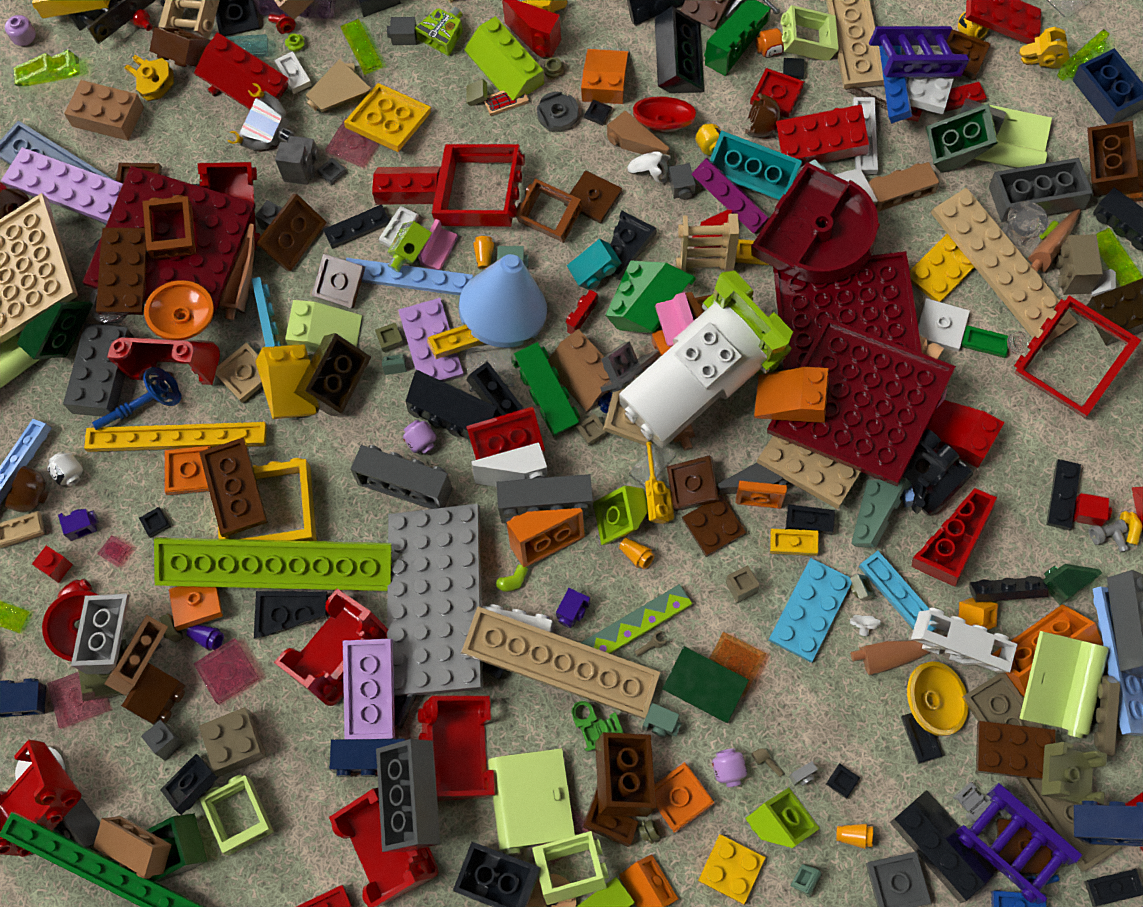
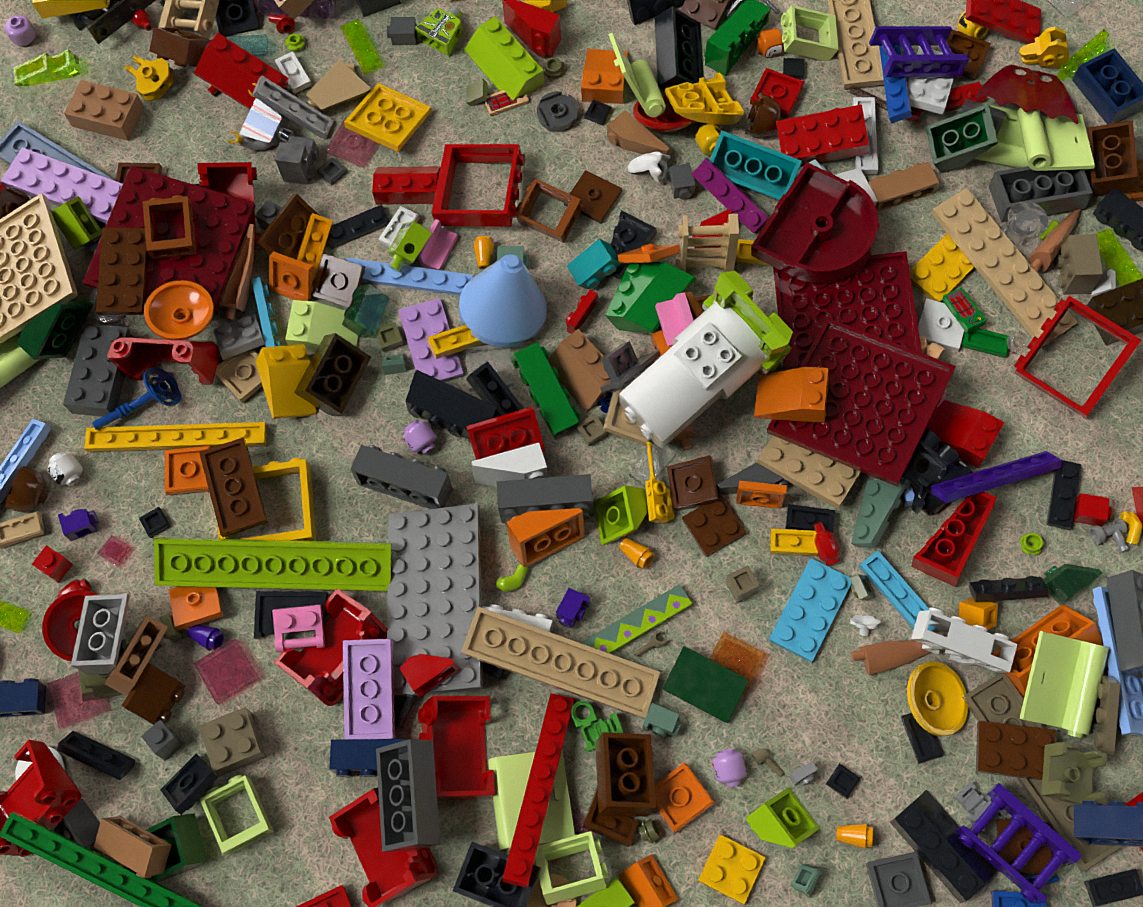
none -> lime brick [52,196,102,250]
none -> black plate [57,731,135,780]
none -> light grey plate [213,314,265,360]
none -> light grey tile [252,76,334,139]
none -> orange plate [269,251,313,301]
none -> bright pink plate [272,604,325,653]
none -> light orange plate [297,213,333,281]
none -> clear green brick [342,284,389,338]
none -> red slope [399,653,461,697]
none -> red plate [502,693,574,888]
none -> yellowish green door [609,33,666,117]
none -> orange plate [618,244,680,263]
none -> yellow wedge [665,72,744,125]
none -> red plant [814,522,841,566]
none -> dark purple tile [931,451,1062,503]
none -> tile [942,287,987,333]
none -> dark red piece [975,64,1078,124]
none -> yellowish green door [1018,107,1095,171]
none -> lime plate [1019,533,1043,555]

